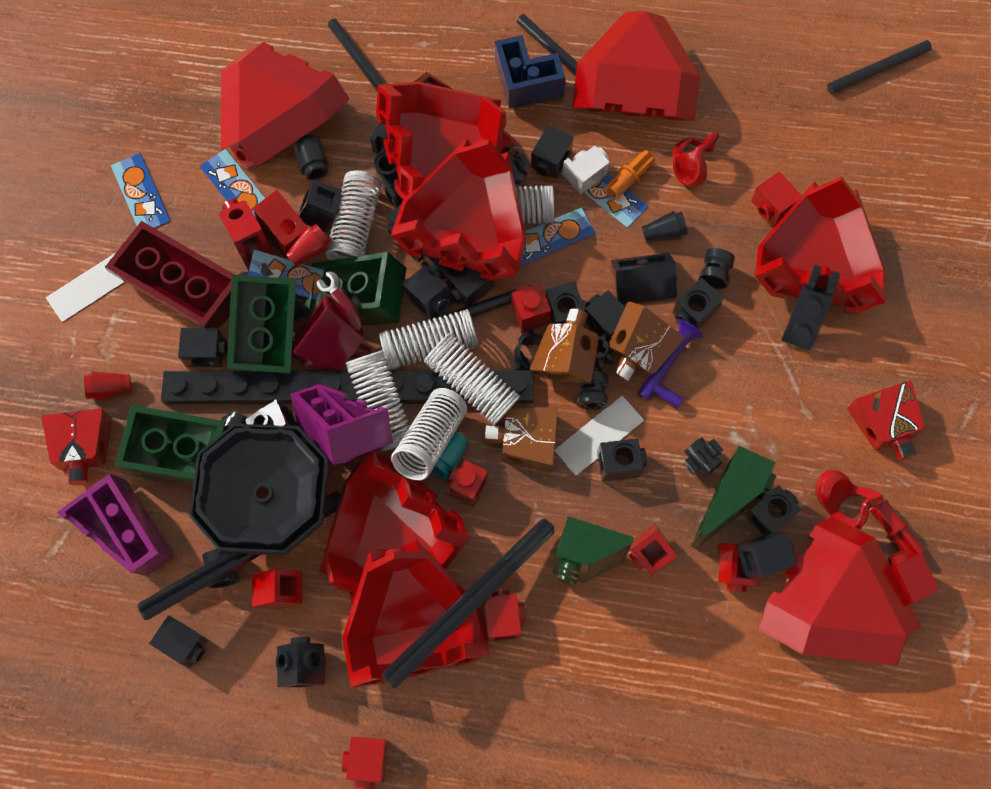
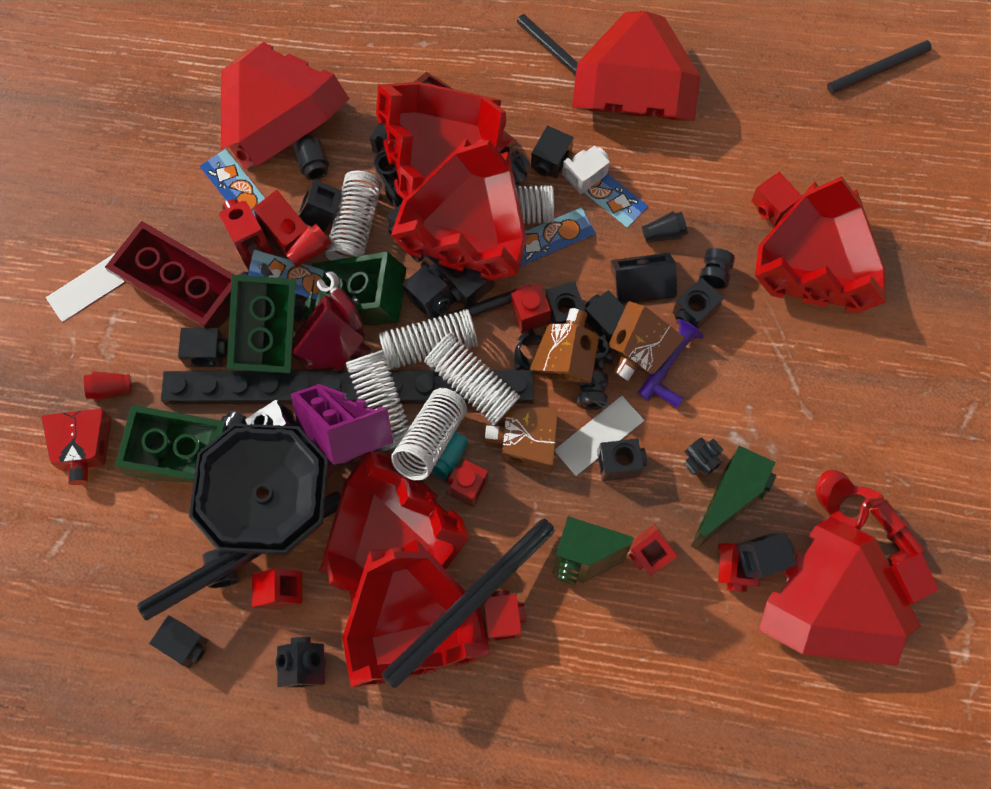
magenta wedge [56,474,174,576] -> none
sticker [111,153,170,228] -> none
black bar [328,18,385,92] -> none
red brick [342,737,388,789] -> none
dark blue brick [495,35,566,109] -> none
orange axle [604,150,655,200] -> none
red piece [672,132,719,187] -> none
black brick [745,485,801,536] -> none
black hinge [781,265,840,350] -> none
red torso [847,380,924,461] -> none

